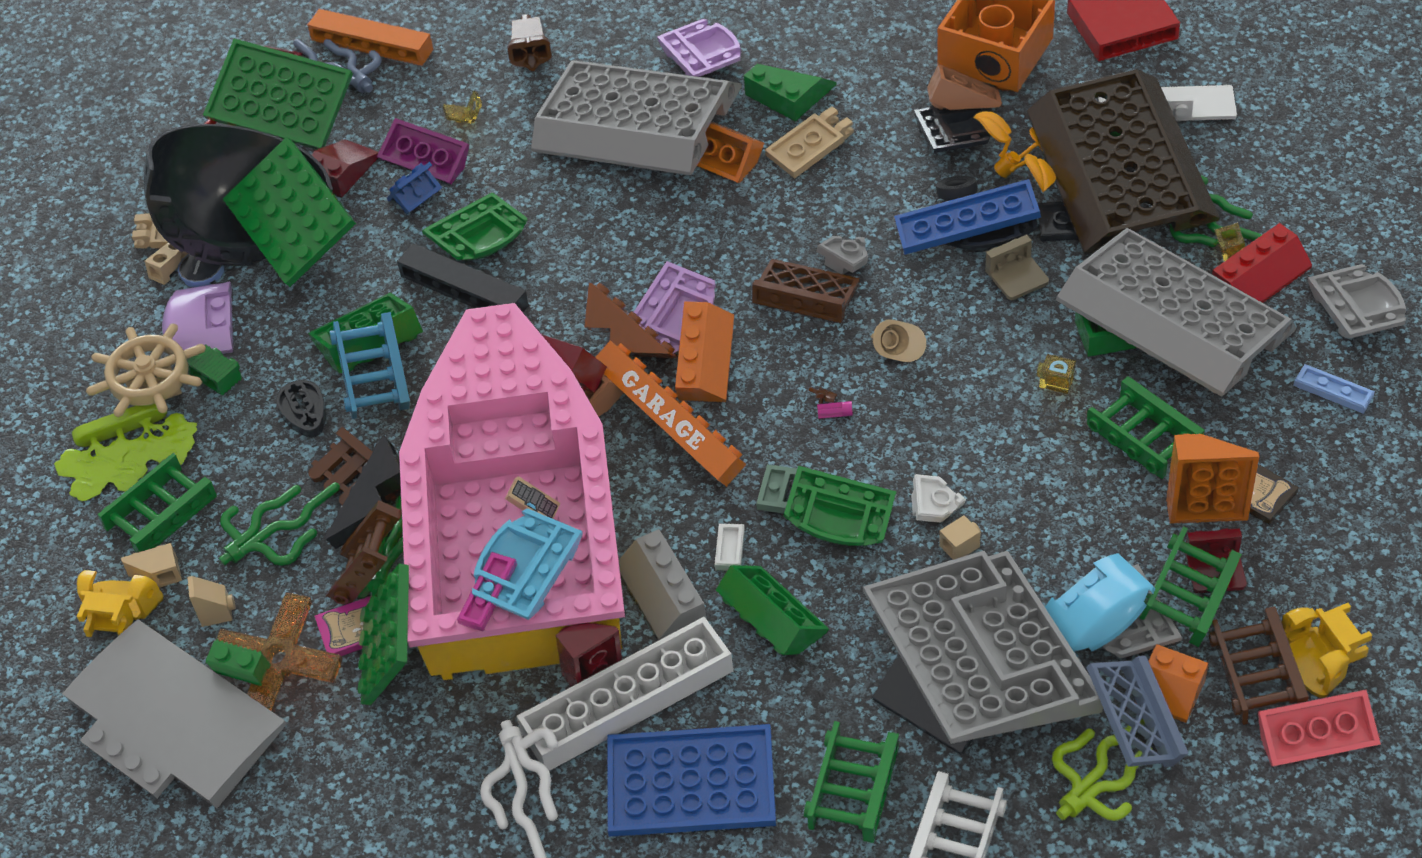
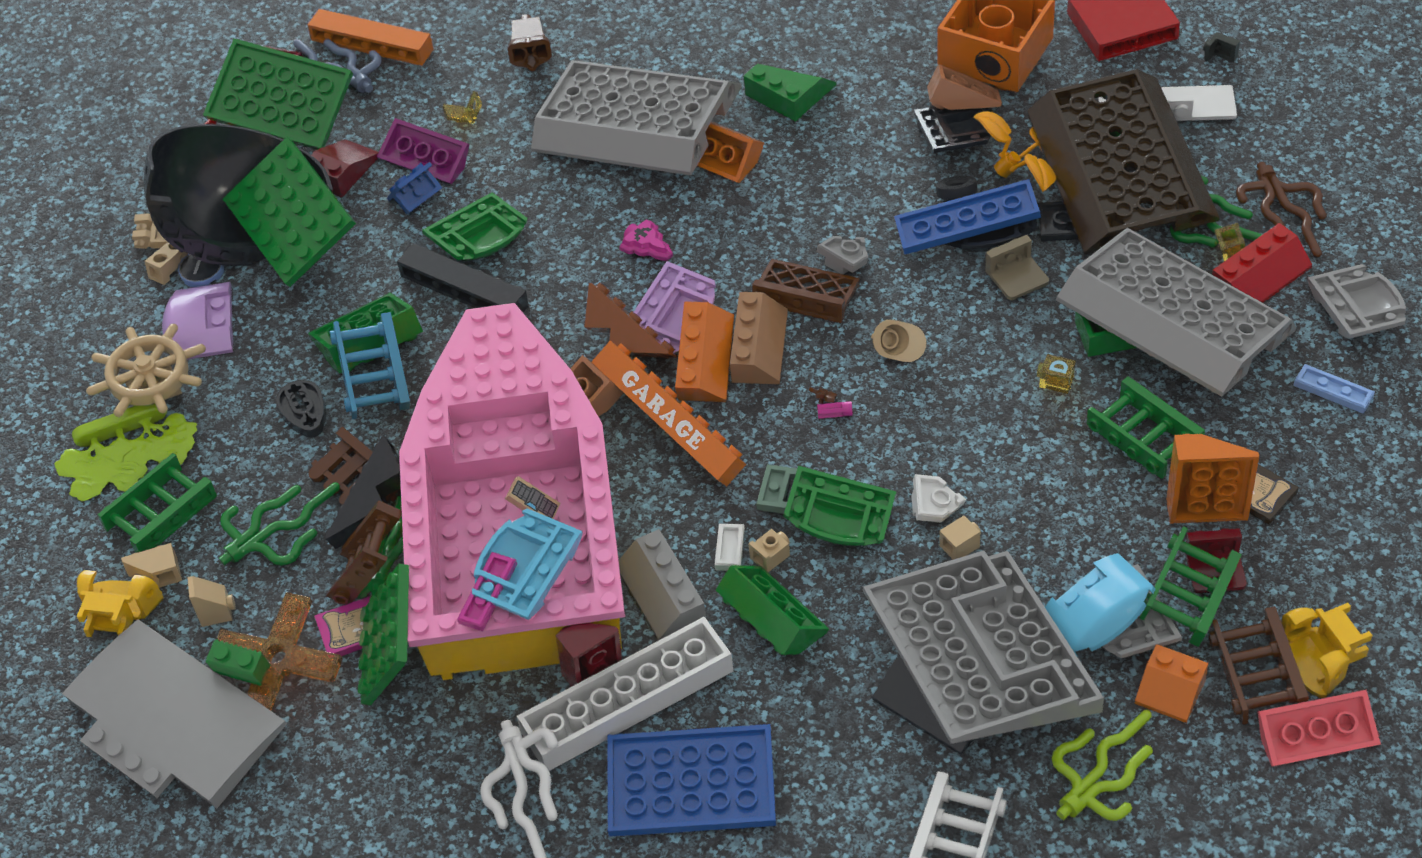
green brick [187,344,242,395] -> none
dark red slope [541,334,607,393] -> none
lavender slope [657,19,741,77] -> none
tan tile [765,106,854,178] -> none
green fence [804,721,899,843] -> none
sand blue fence [1086,656,1189,767] -> none
none -> dark pink rock [620,220,673,261]
none -> medium nougat slope [730,292,788,384]
none -> tan brick [749,529,790,572]
none -> pearl dark grey bracket [1203,32,1240,62]
none -> reddish brown plant [1236,162,1327,258]

